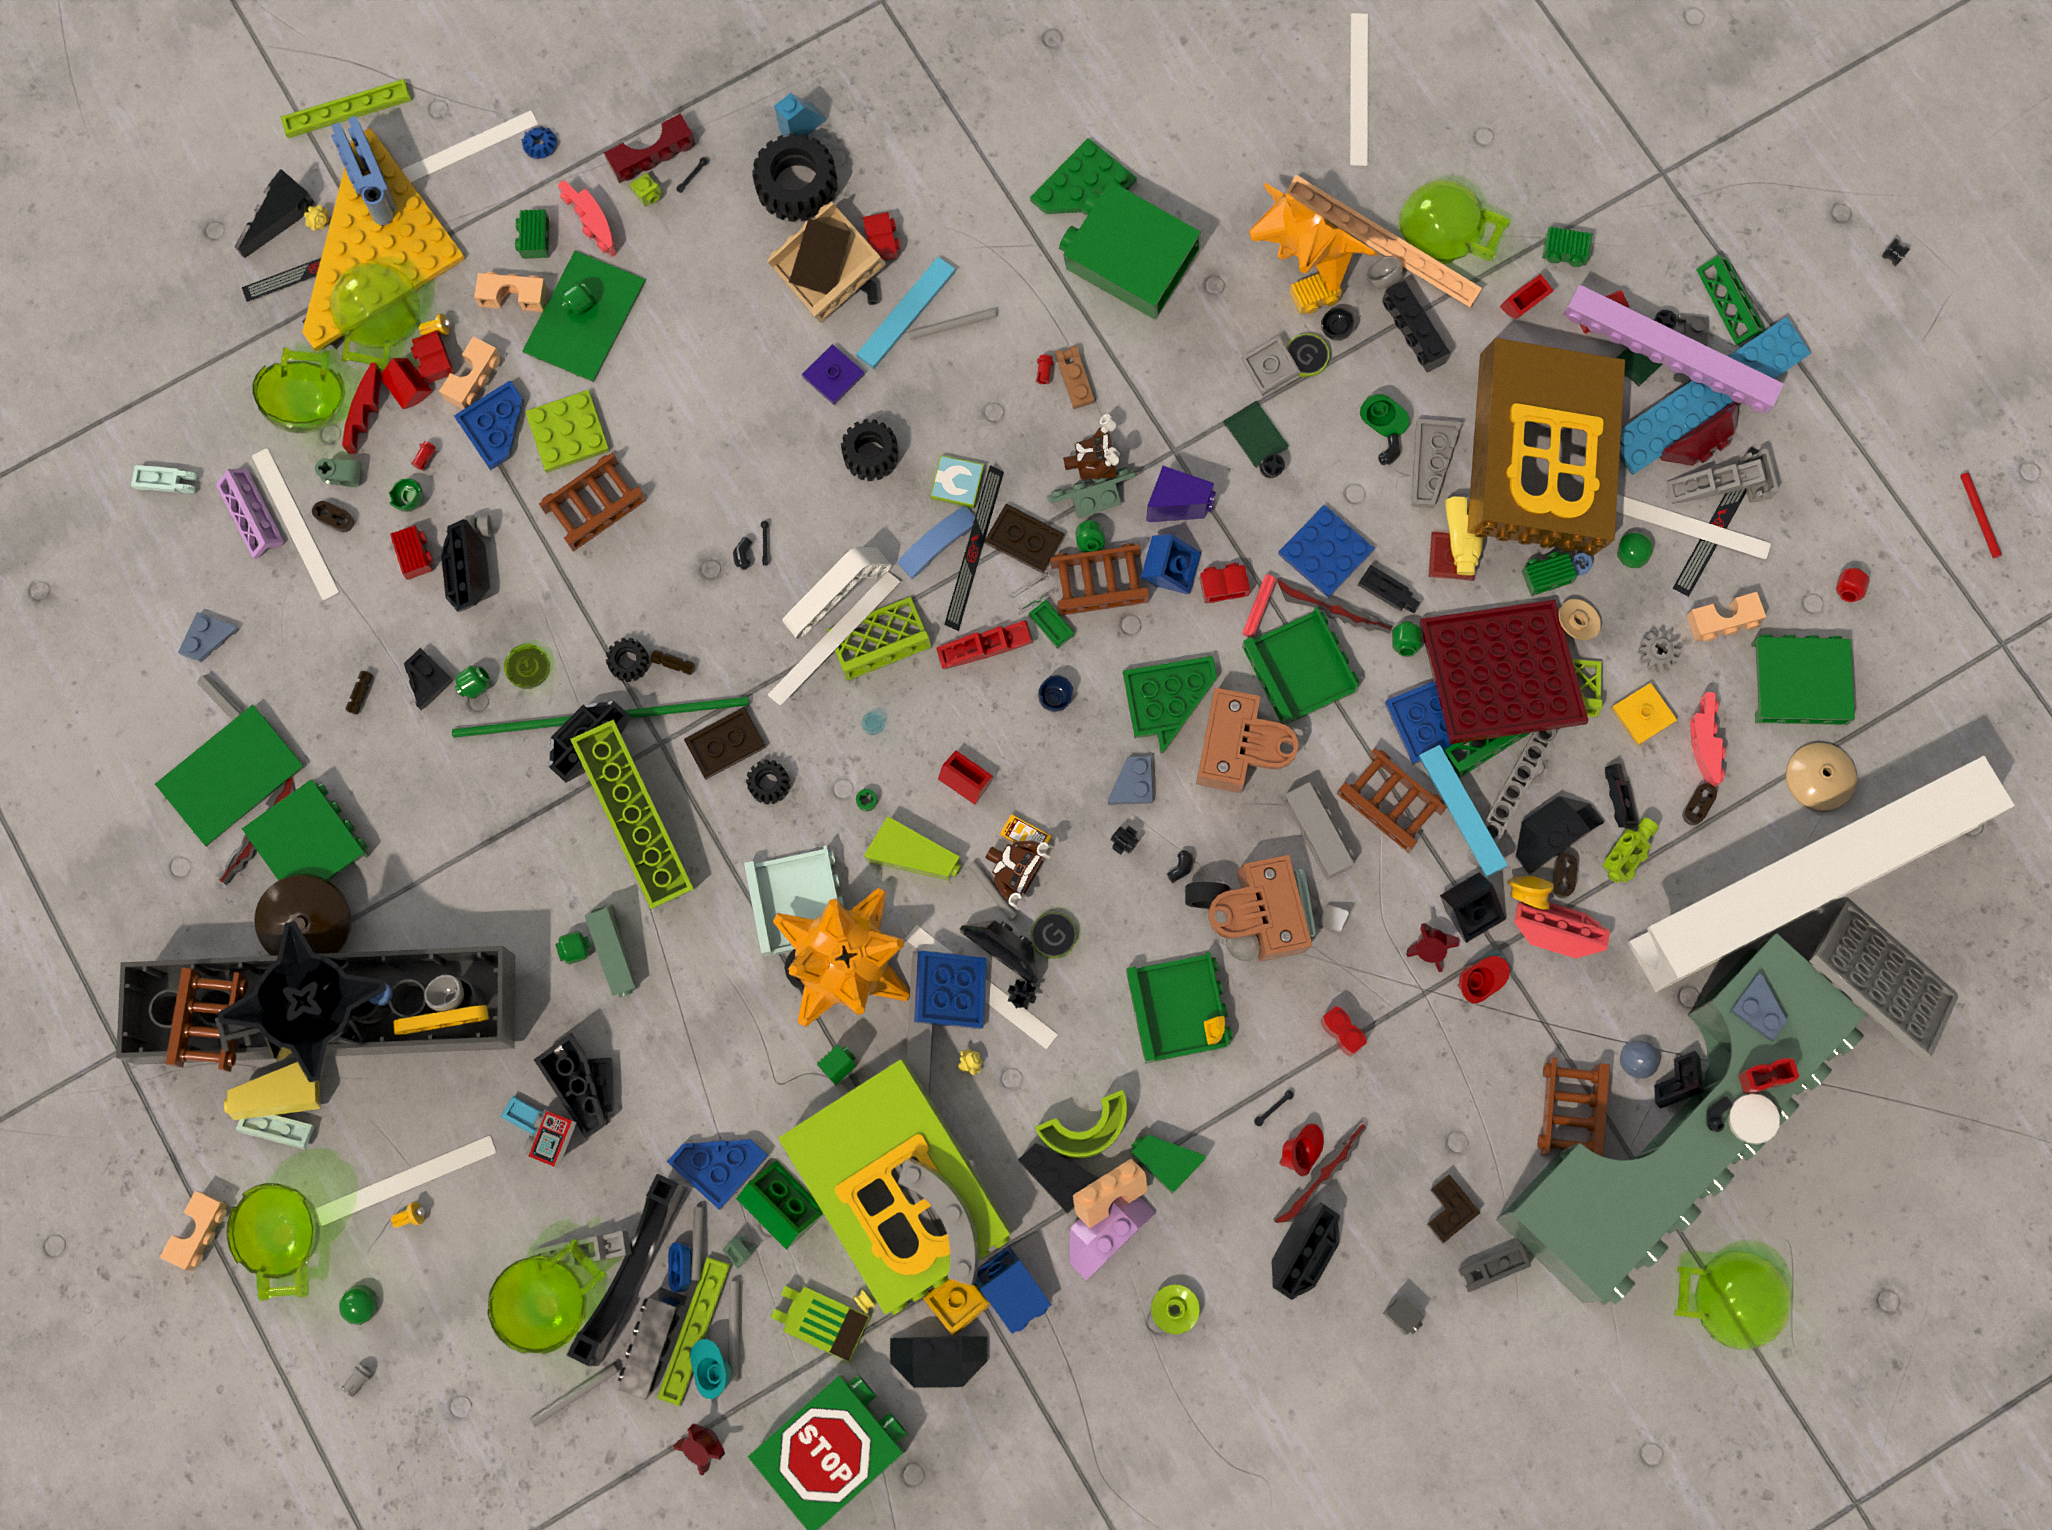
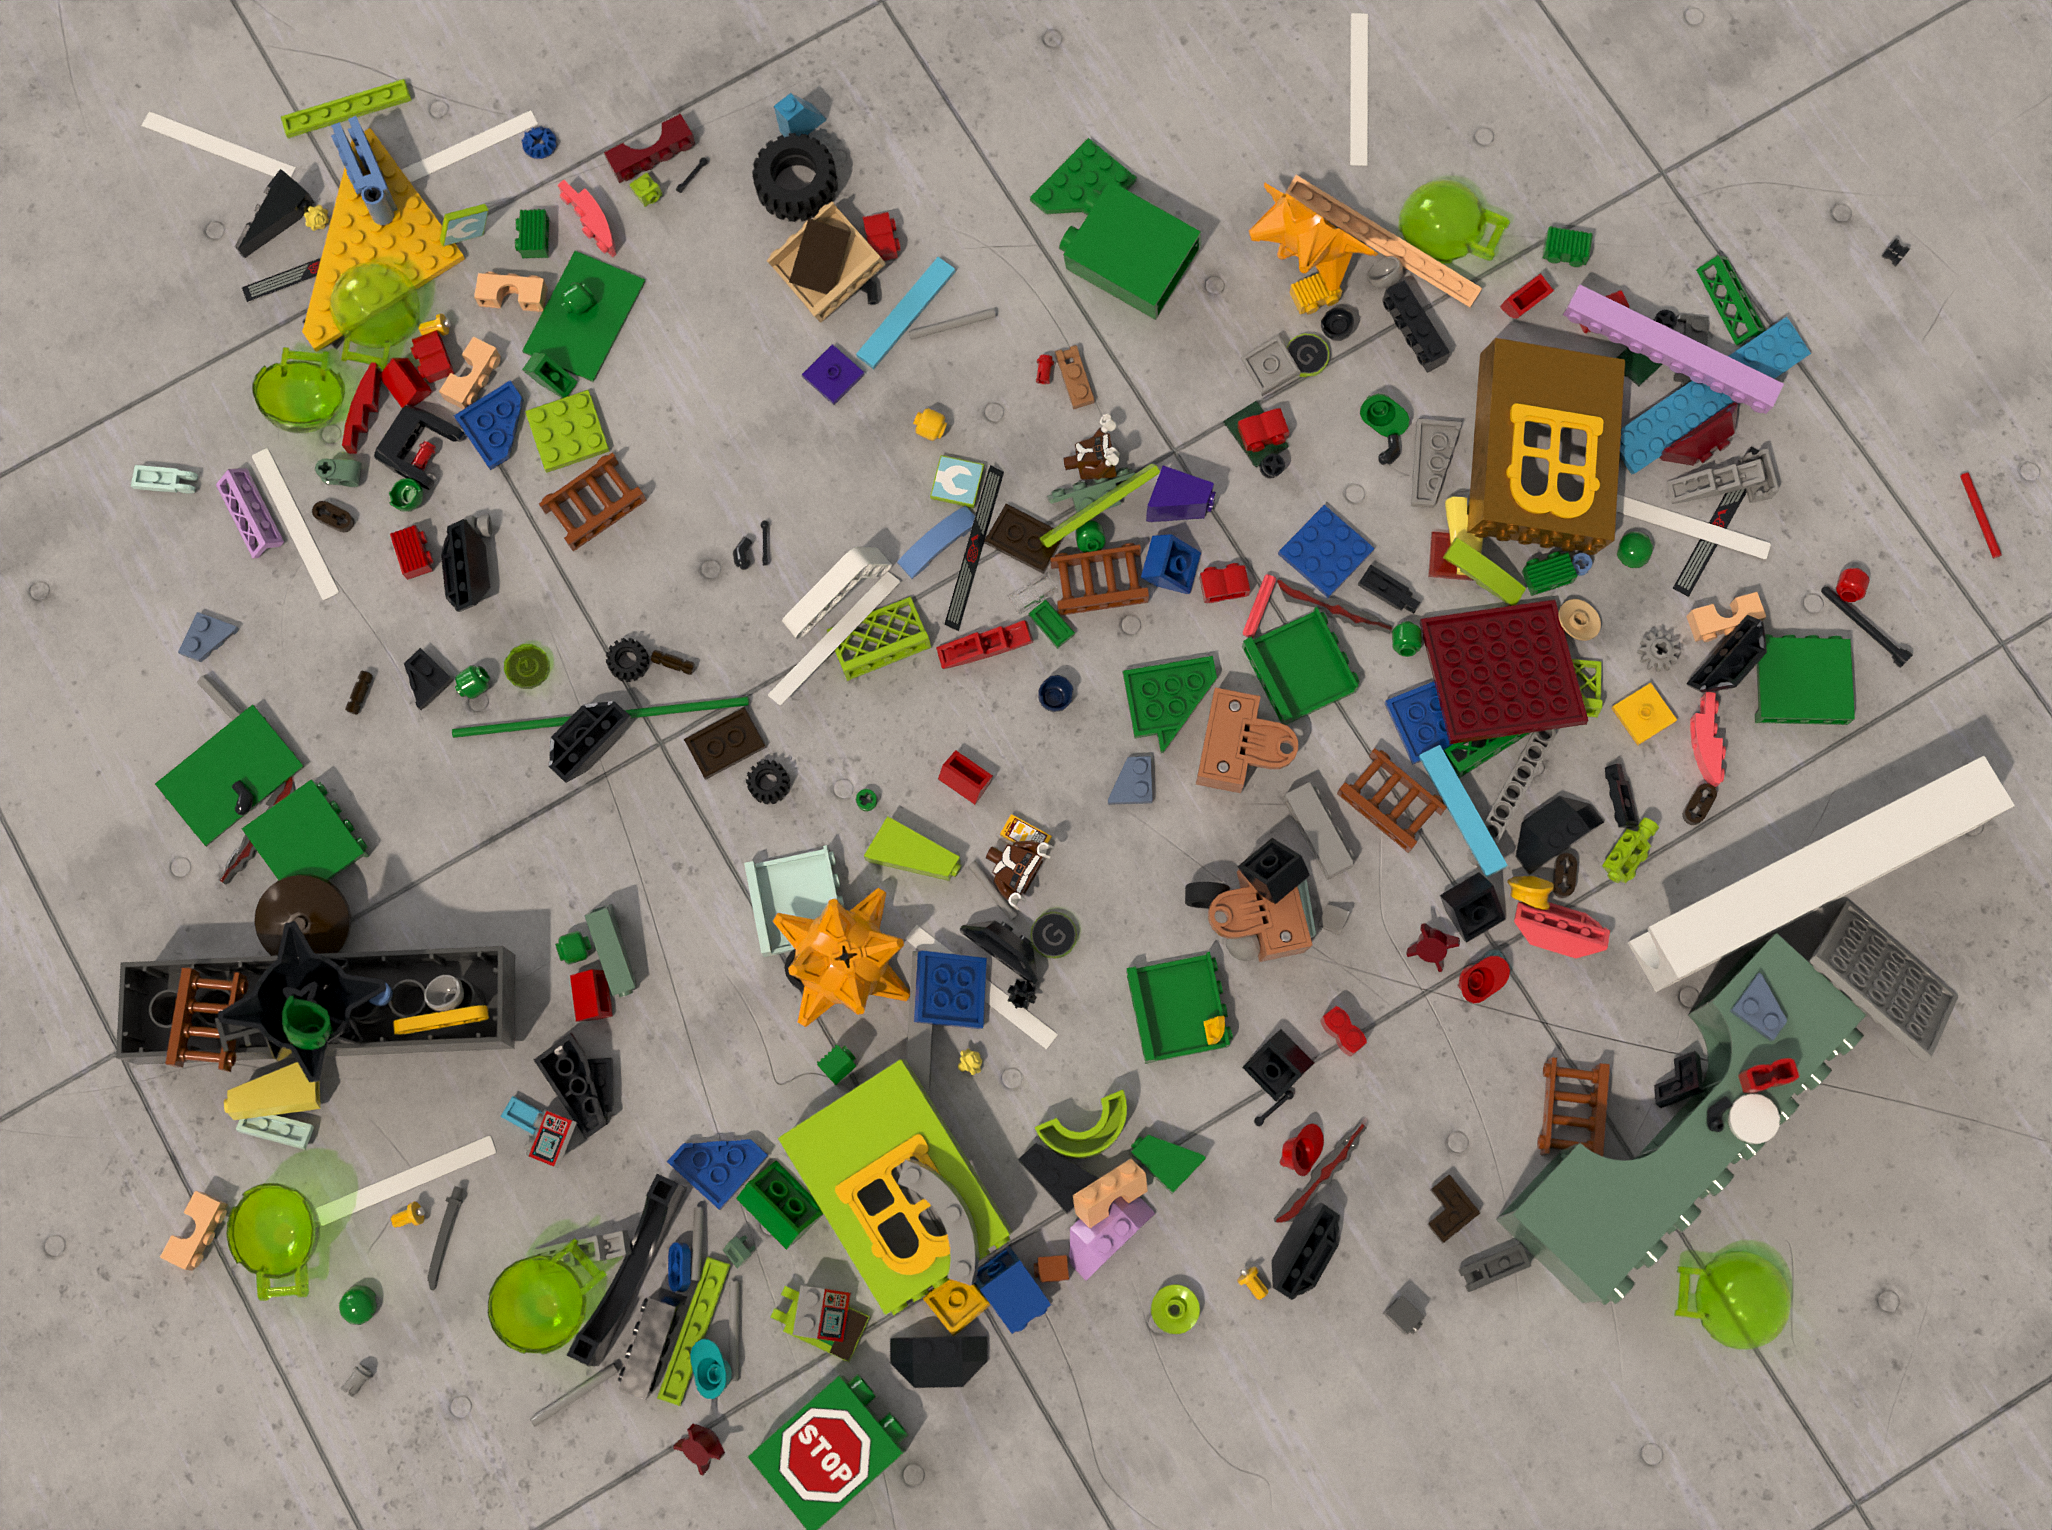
lime brick [570,720,694,910] -> none
black tyre [841,419,899,481] -> none
light yellow bush [853,1289,876,1314] -> none
clear light blue plate [861,712,884,735] -> none
black gear [1110,825,1139,855] -> none
black arm [1167,850,1193,883] -> none
sand blue piece [1620,1041,1660,1078] -> none
tan dish [1786,743,1857,811] -> none
none -> white sticker [141,111,296,177]
none -> black arm [232,780,254,815]
none -> green helmet [282,996,332,1050]
none -> black connector [374,404,465,490]
none -> dark grey sword [427,1186,464,1291]
none -> tile [440,204,489,246]
none -> green slope [522,352,577,398]
none -> red brick [570,969,613,1022]
none -> light grey slope [793,1285,851,1342]
none -> yellow head [913,408,947,441]
none -> dark orange brick [1033,1255,1069,1283]
none -> lime tile [1039,463,1160,548]
none -> yellow piece [1237,1266,1268,1300]
none -> red brick [1238,408,1289,452]
none -> black slope [1238,838,1310,904]
none -> black slope [1242,1029,1315,1102]
none -> lime slope [1443,538,1526,606]
none -> black wedge [1686,615,1767,693]
none -> black piece [1821,586,1913,668]

